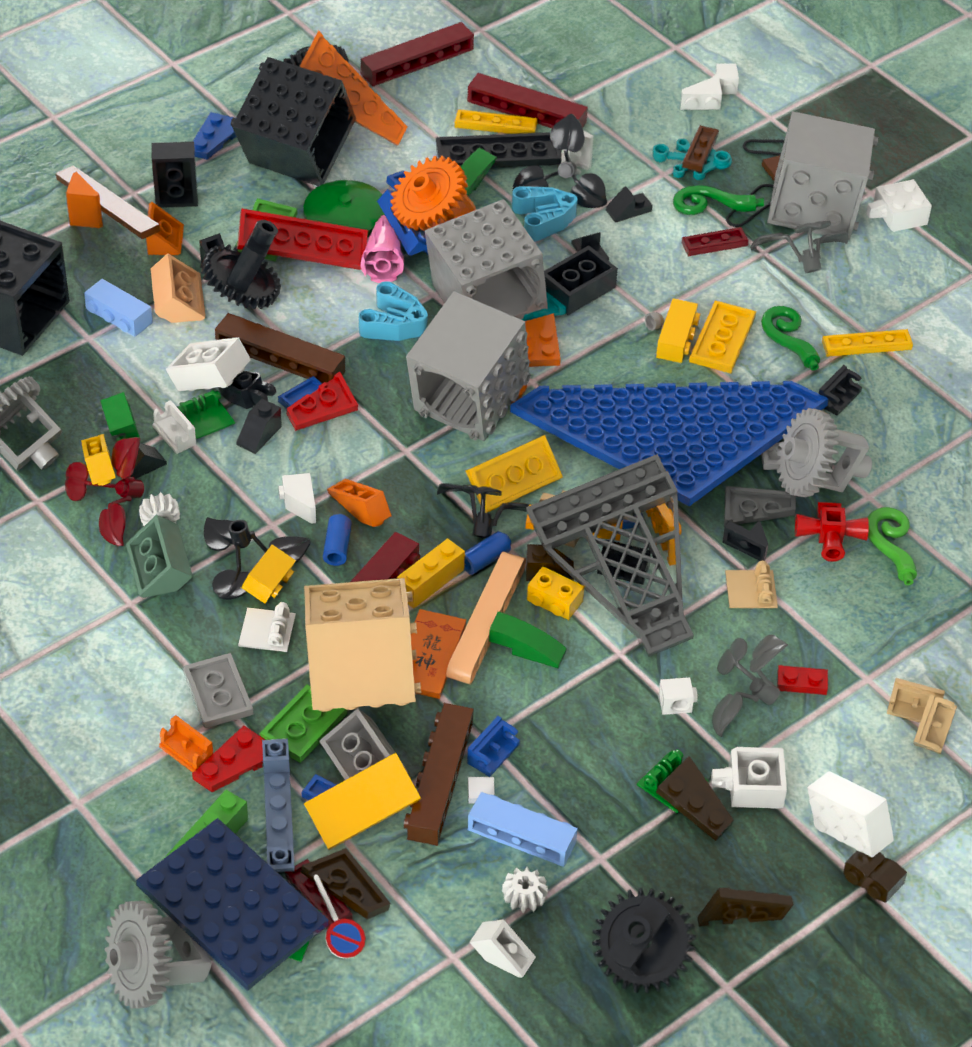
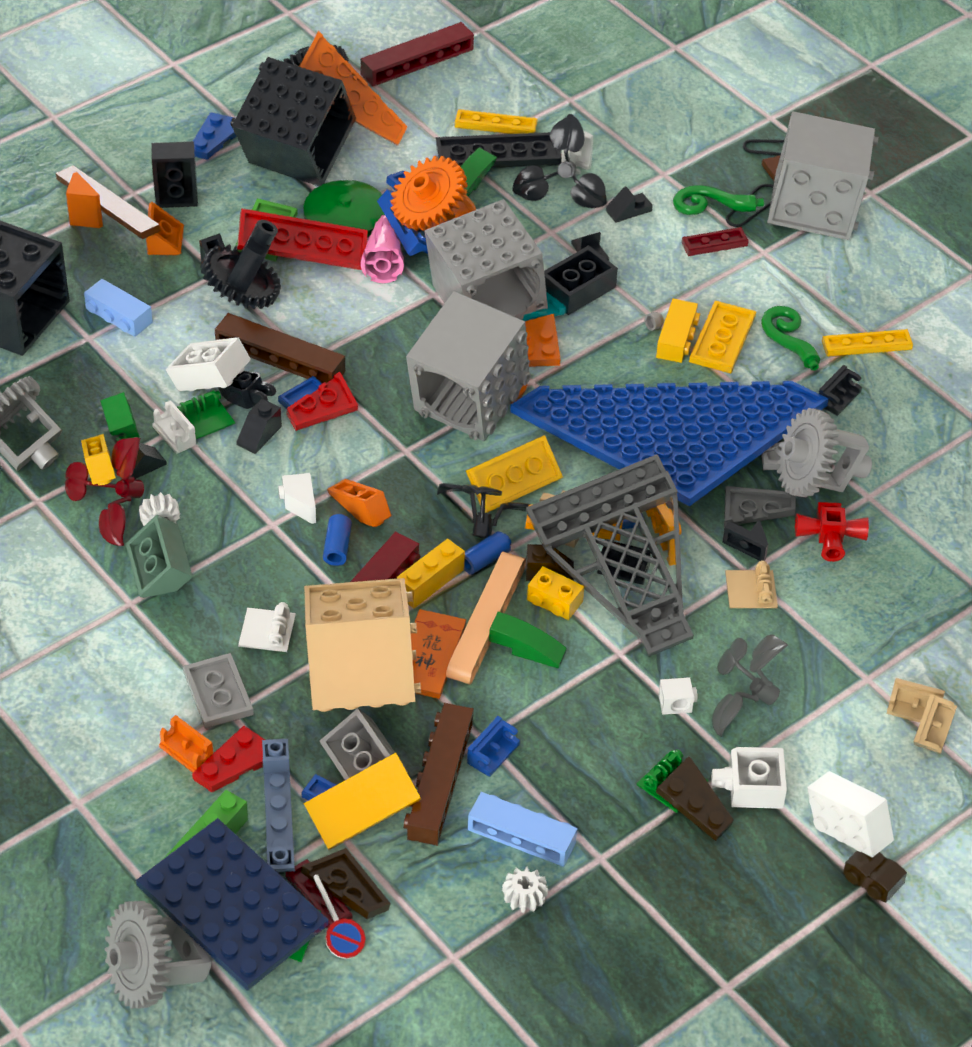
light nougat slope [151,254,206,323] -> none
black plant [204,517,311,600] -> none
yellow brick [241,545,296,604] -> none
bright green plate [260,684,347,763] -> none
medium azure connector [359,281,428,341] -> none
dark red brick [467,73,588,128] -> none
white tile [468,777,495,803] -> none
white slope [470,919,536,978] -> none
medium azure connector [512,186,577,242] -> none
black piece [592,888,697,994] -> none
teal plant [652,138,732,180] -> none
white arch [680,63,739,110] -> none
reddish brown tile [682,125,719,172] -> none
dark brown wing [697,888,793,926] -> none
dark grey plant [750,221,849,273] -> none
red plate [777,665,828,695] -> none
white hinge [866,179,932,232] -> none
bright green plant [868,507,917,585] -> none

